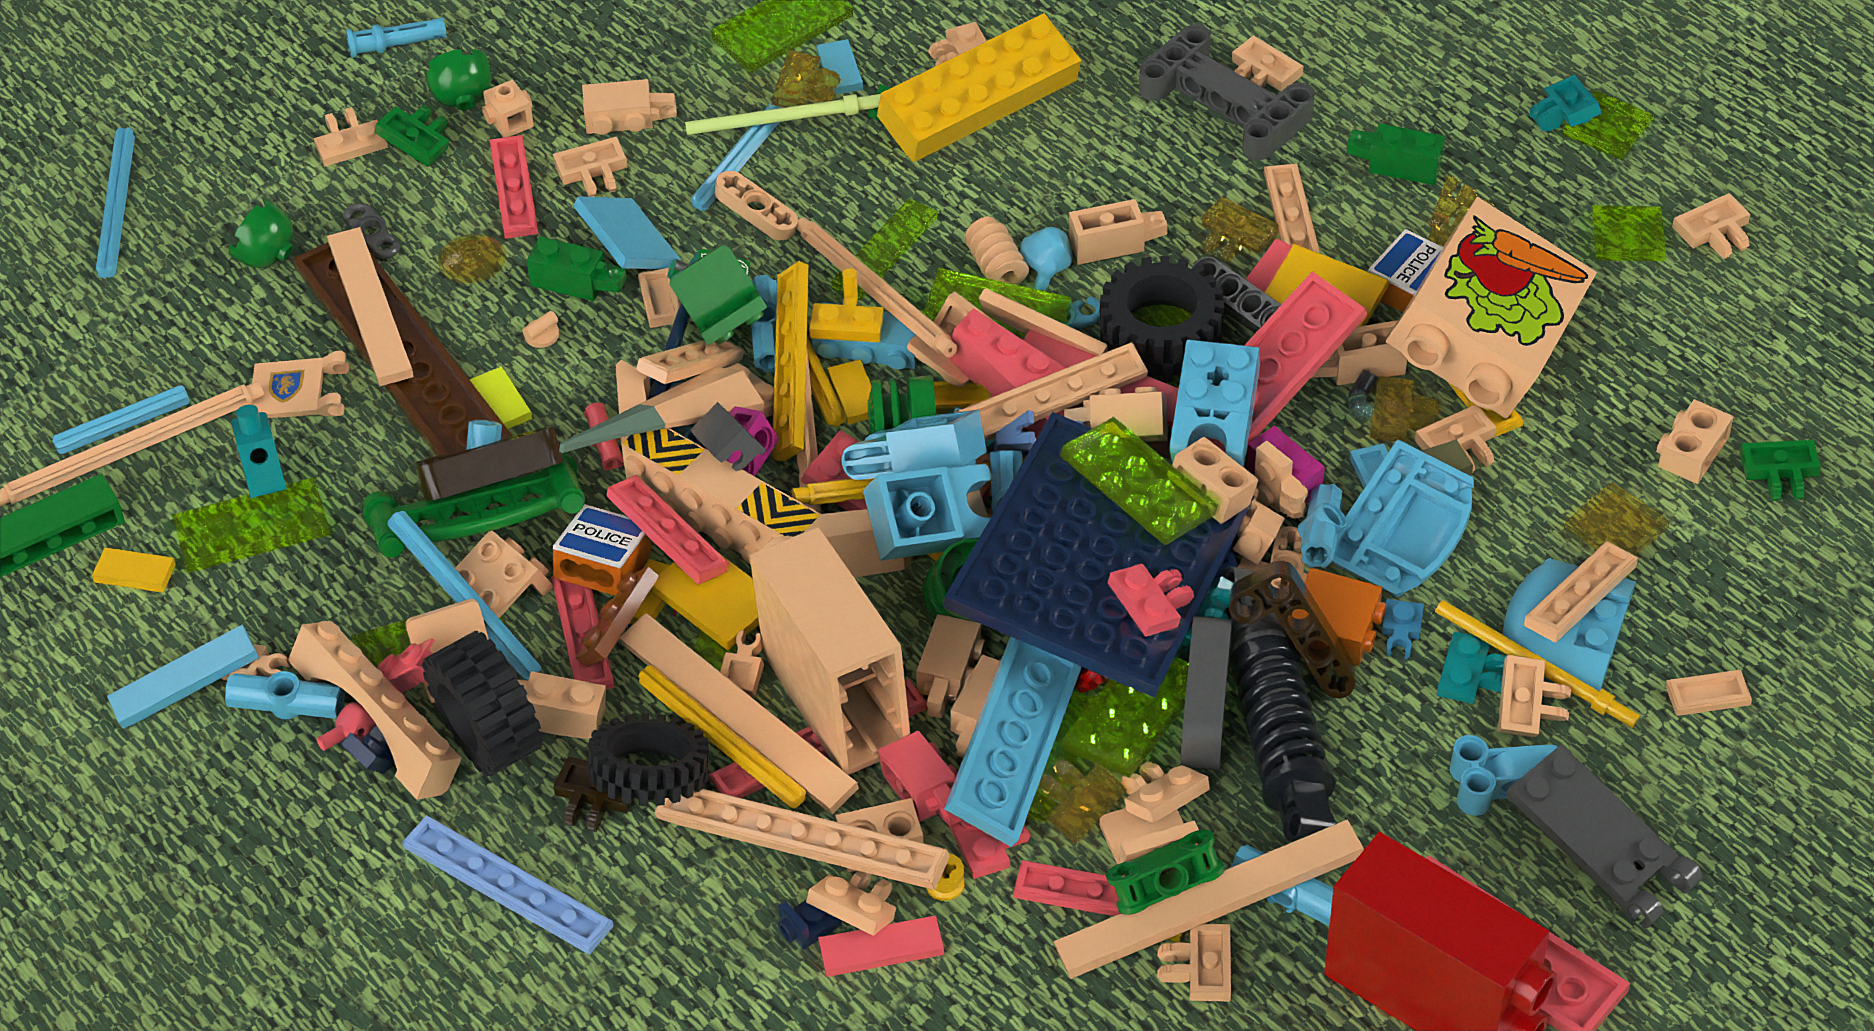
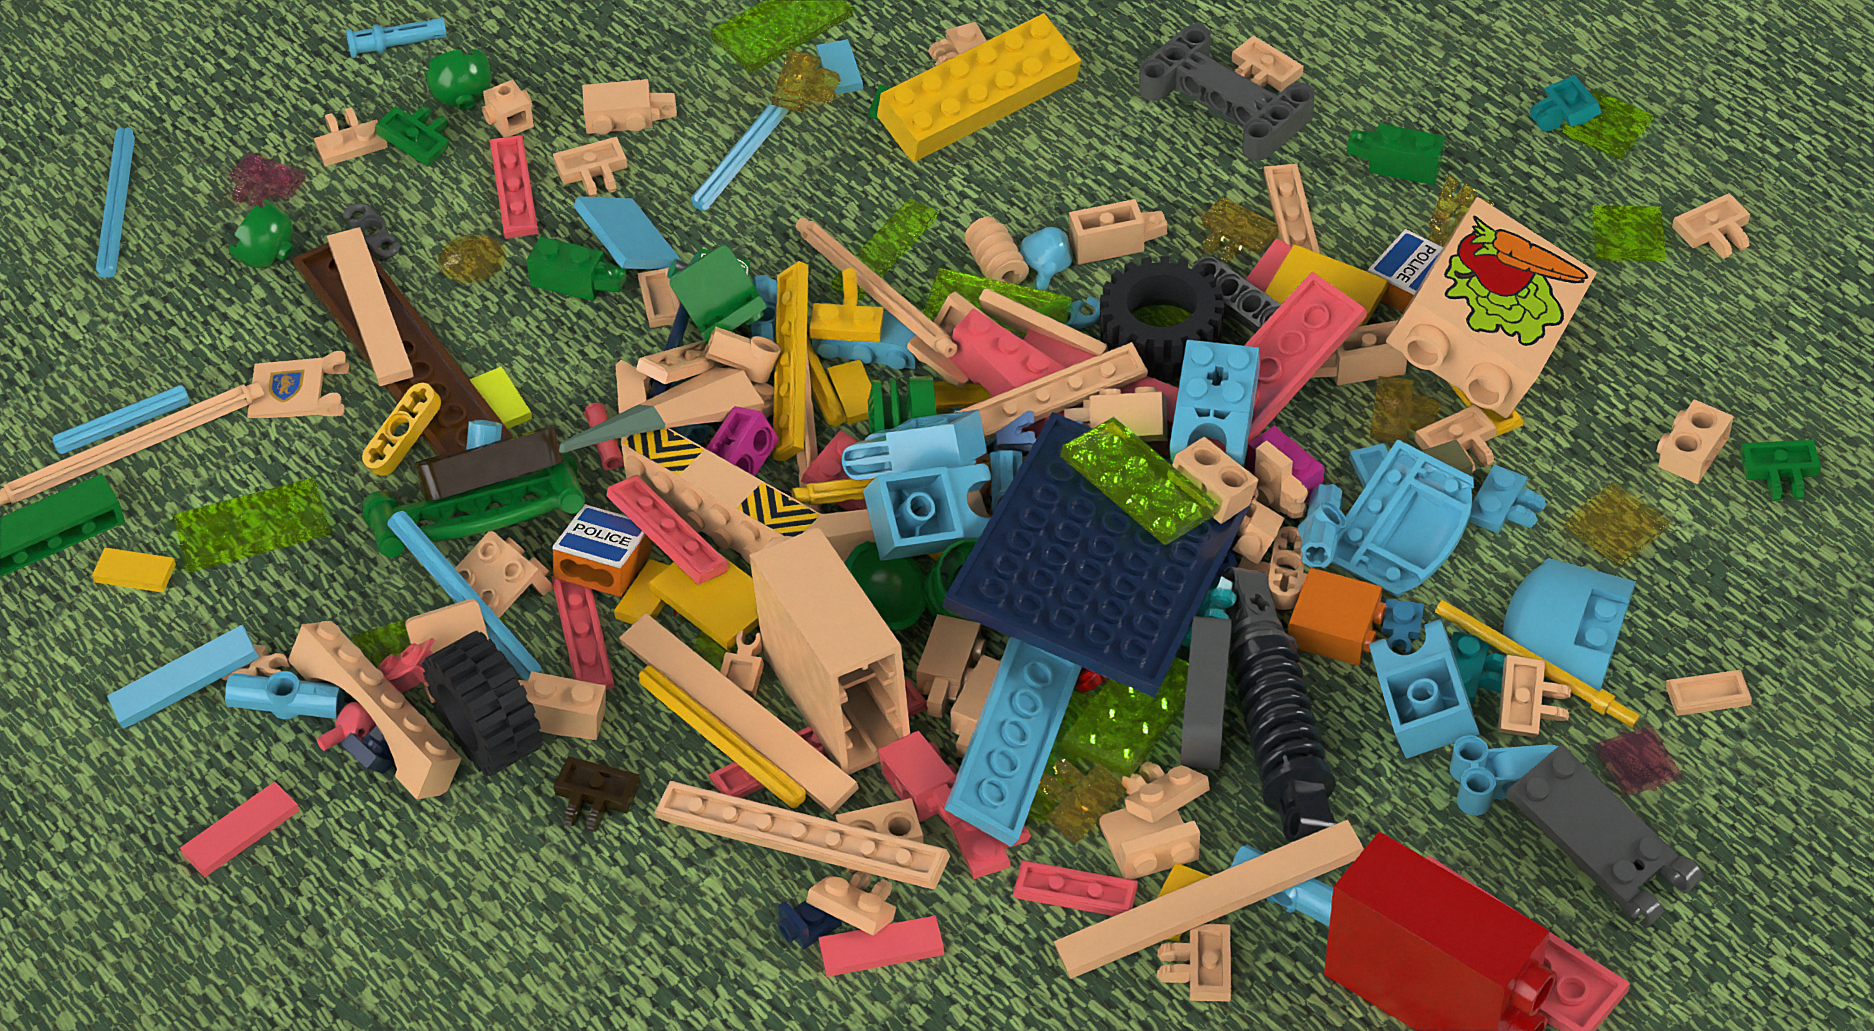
teal torso [231,405,286,498] -> none
light blue tile [402,815,614,955] -> none
light nougat plate [522,311,559,348] -> none
dark orange plate [576,567,659,667] -> none
black tyre [588,713,709,806] -> none
yellowish green bar [685,94,881,135] -> none
dark grey hinge [690,402,766,471] -> none
light nougat beam [715,171,798,240] -> none
yellow wheel [926,853,964,901] -> none
green piece [1106,830,1225,915] -> none
coral hinge [1107,563,1195,637] -> none
dark brown beam [1229,560,1355,699] -> none
arm [1348,369,1378,422] -> none
light nougat tile [1524,541,1638,643] -> none
none -> coral tile [180,781,299,877]
none -> clear pink hinge [230,152,306,208]
none -> yellow beam [362,383,441,476]
none -> light nougat piece [705,327,781,383]
none -> green cylinder [844,540,925,633]
none -> medium azure brick [1369,619,1480,759]
none -> medium azure hinge [1468,464,1547,534]
none -> clear pink piece [1594,725,1683,797]

